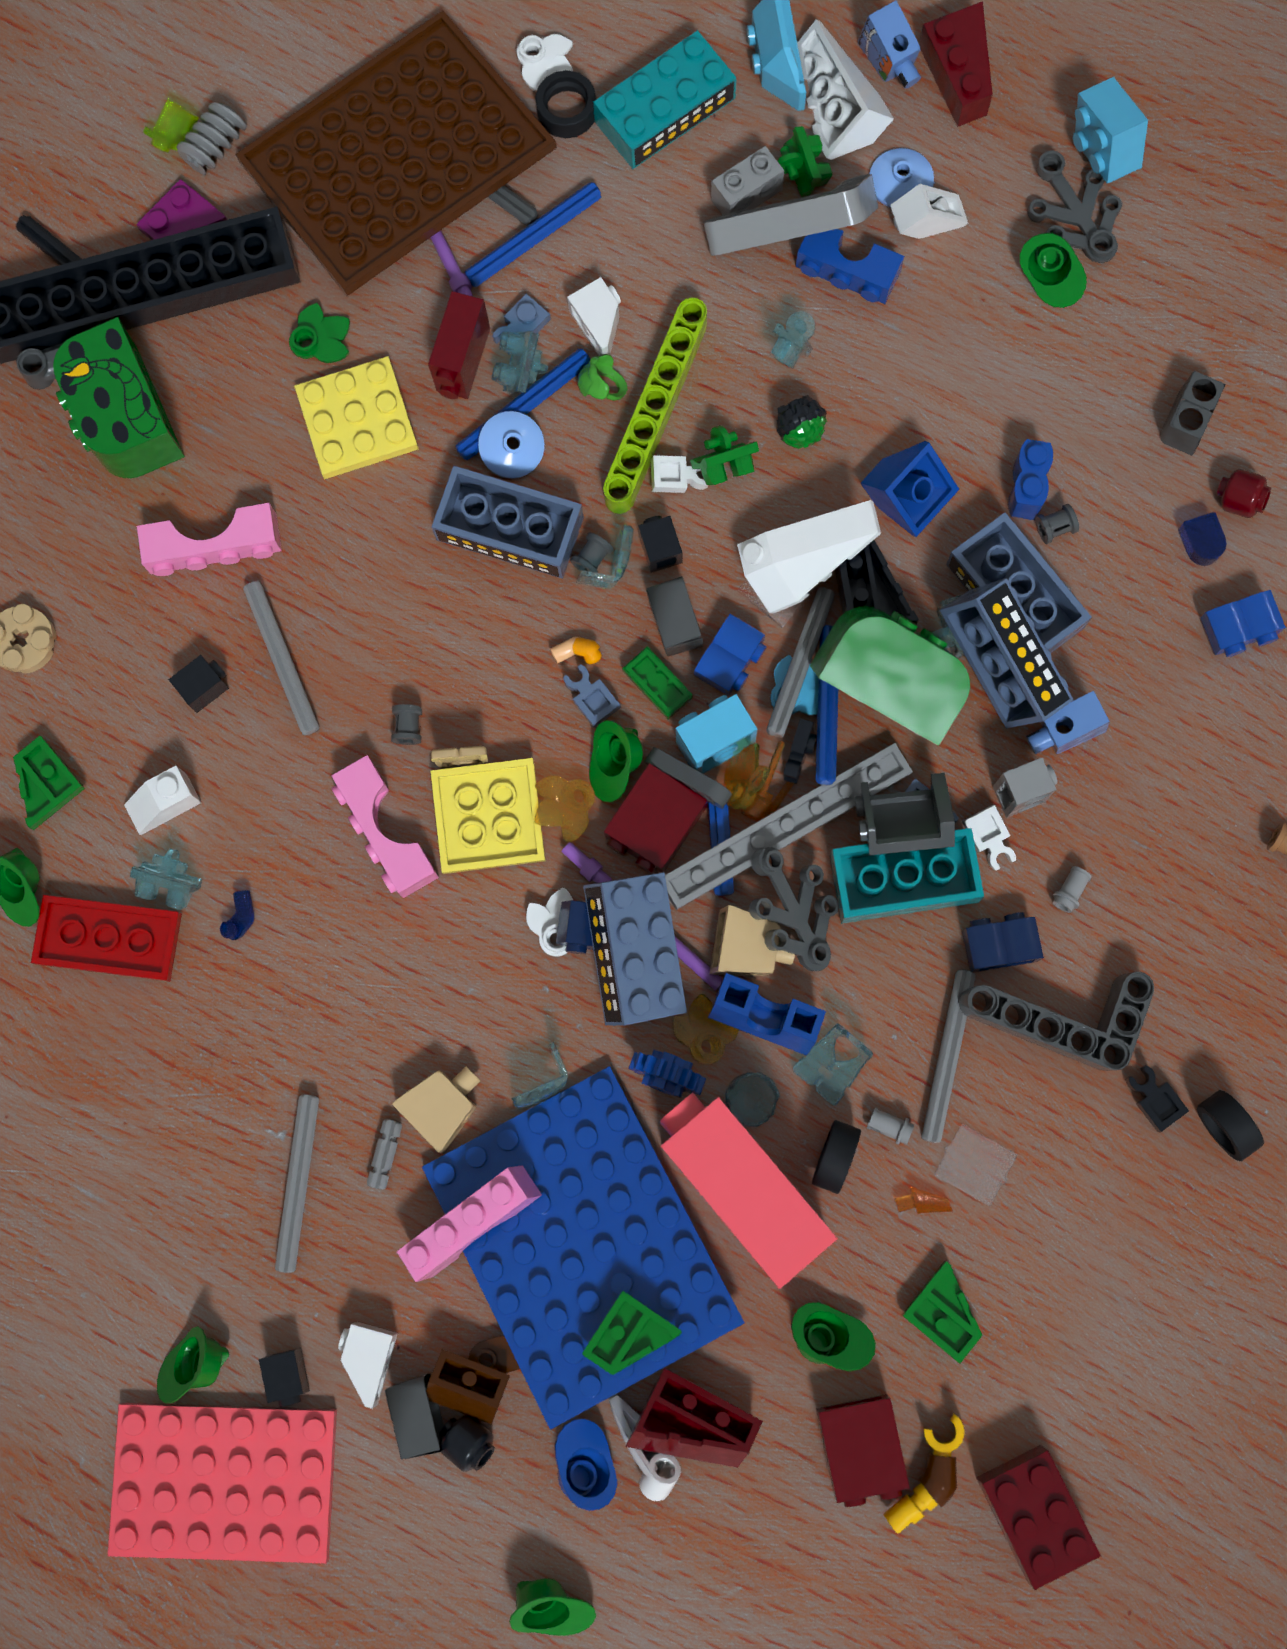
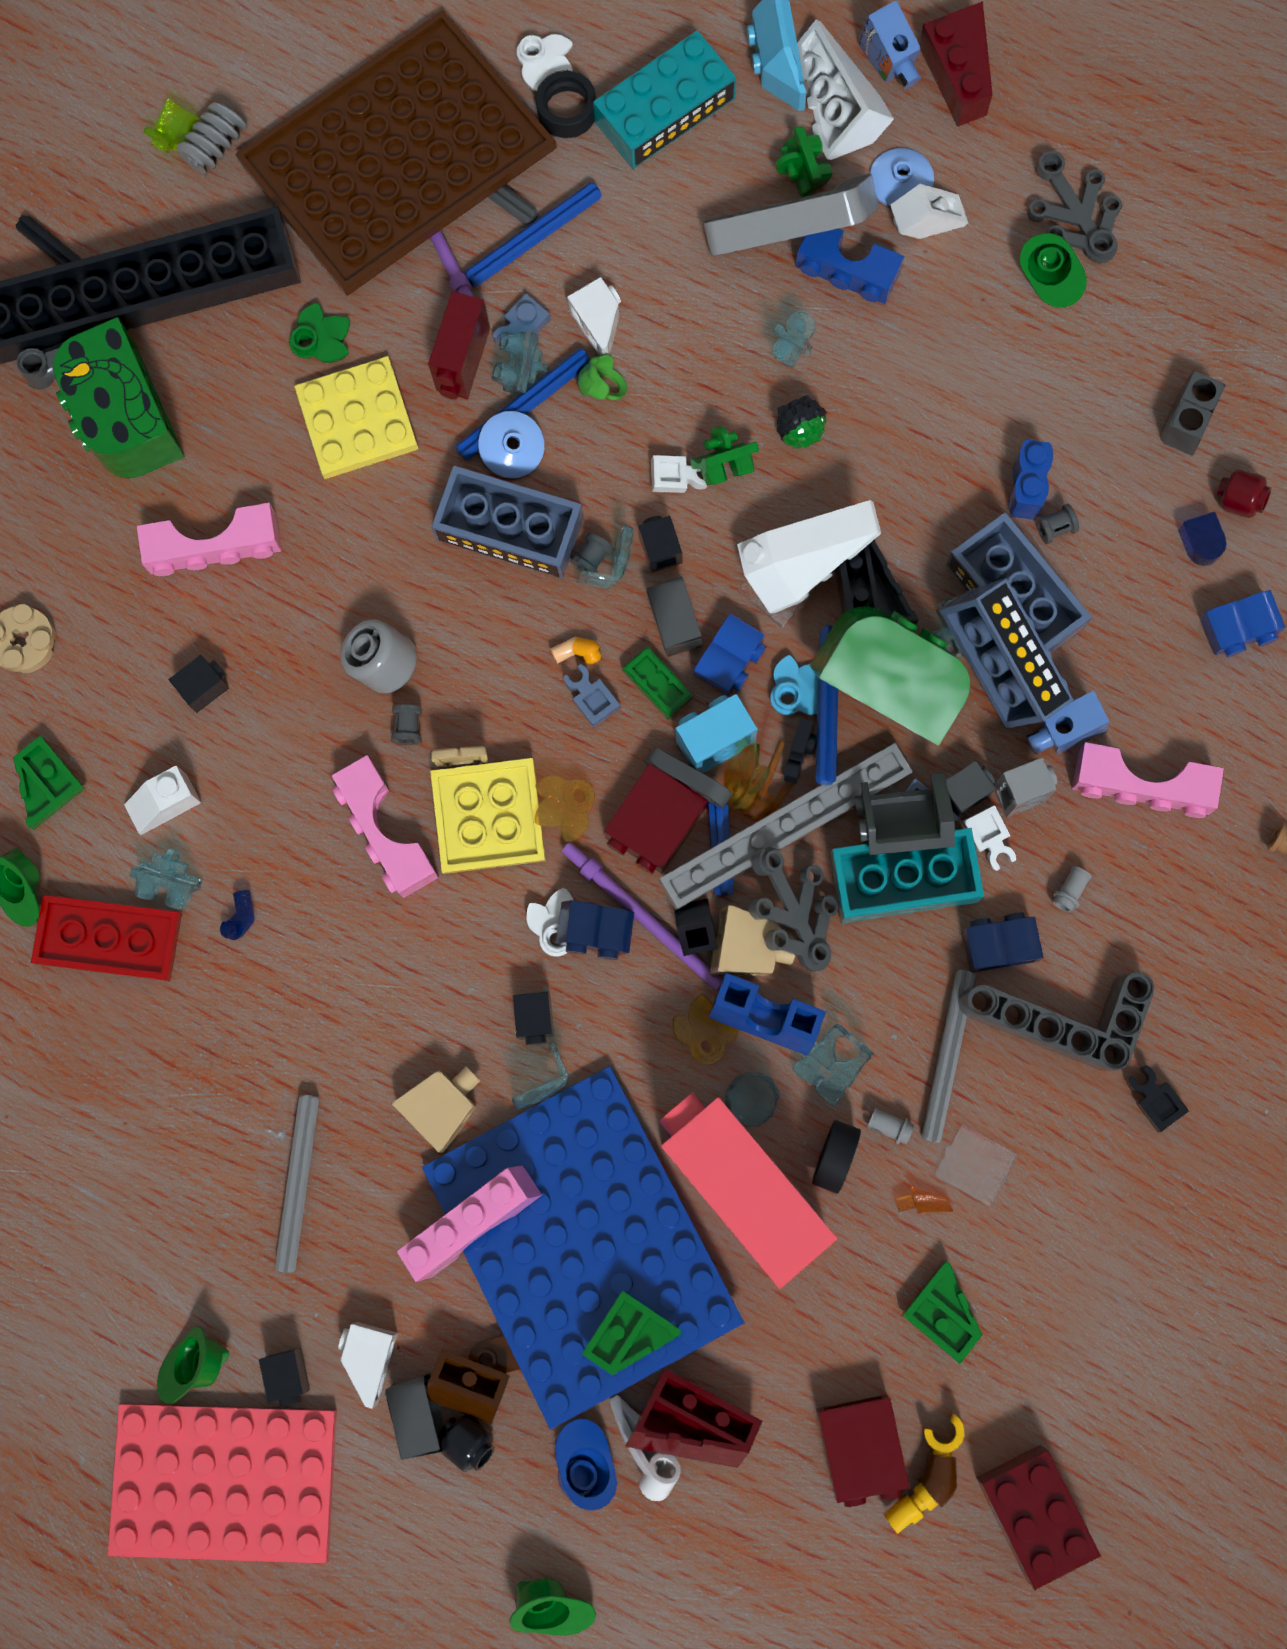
magenta wing [136,179,227,240] -> none
light grey axle [243,581,319,735] -> none
light grey axle [367,1119,402,1190] -> none
sand blue brick [583,872,687,1026] -> none
green piece [589,720,643,802] -> none
lime beam [603,297,707,514] -> none
blue gear [629,1050,706,1098] -> none
light grey brick [711,146,784,215] -> none
light grey axle [766,587,835,738] -> none
green piece [791,1302,876,1371] -> none
blue slope [861,441,959,537] -> none
medium azure brick [1073,77,1148,184] -> none
black tyre [1197,1090,1264,1162] -> none
none -> light grey head [340,619,417,693]
none -> black brick [513,991,554,1045]
none -> black brick [674,898,718,956]
none -> dark grey brick [946,761,996,817]
none -> bright pink arch [1072,742,1224,818]

